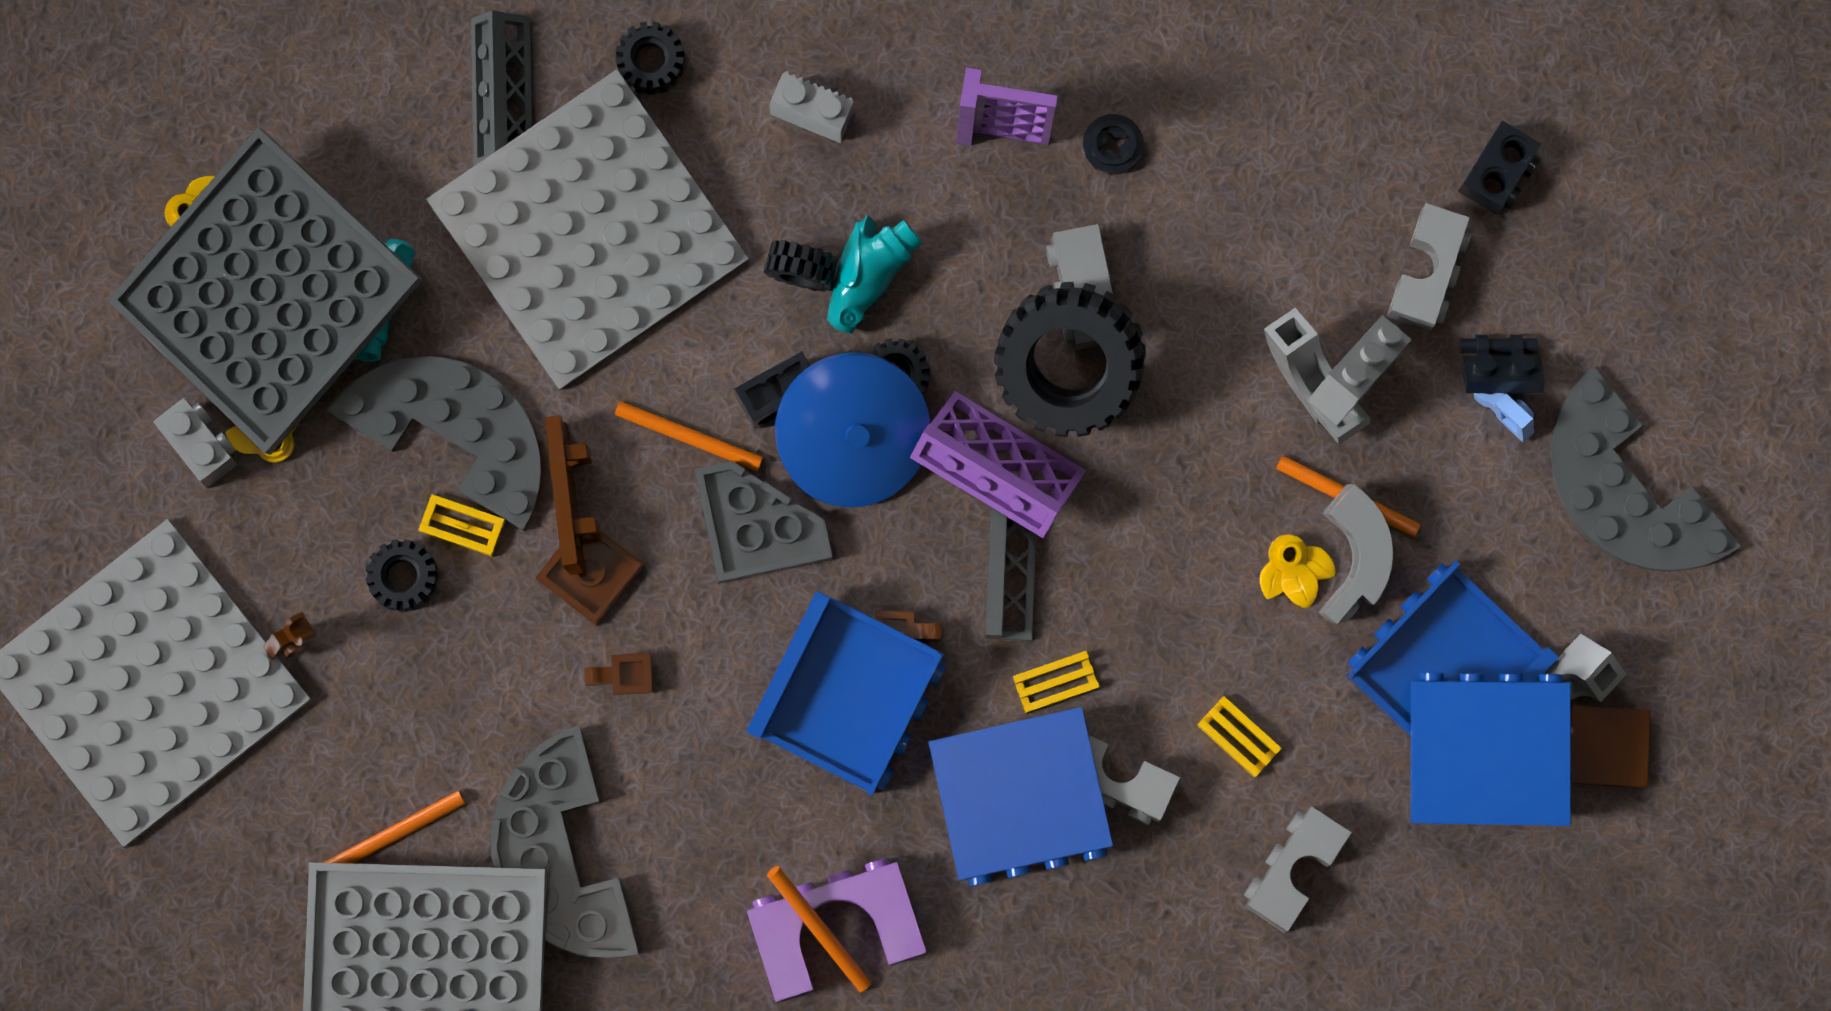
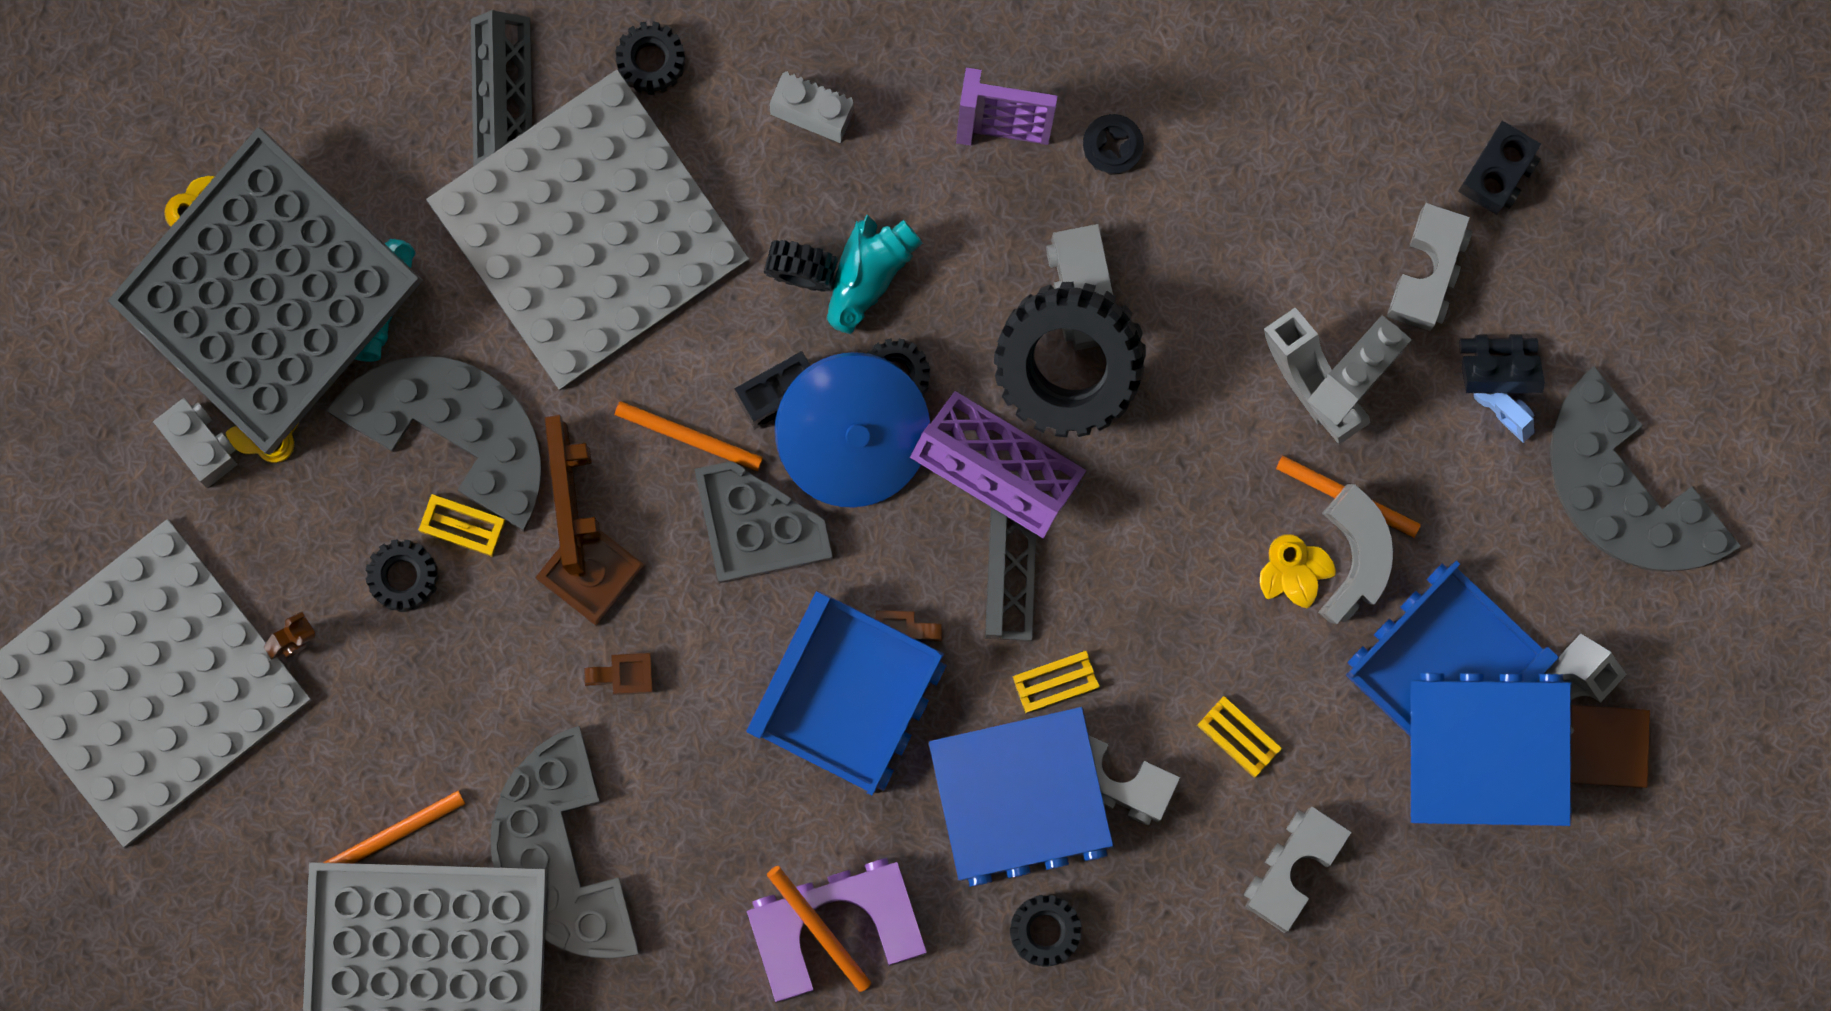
none -> black tyre [1010,895,1082,967]

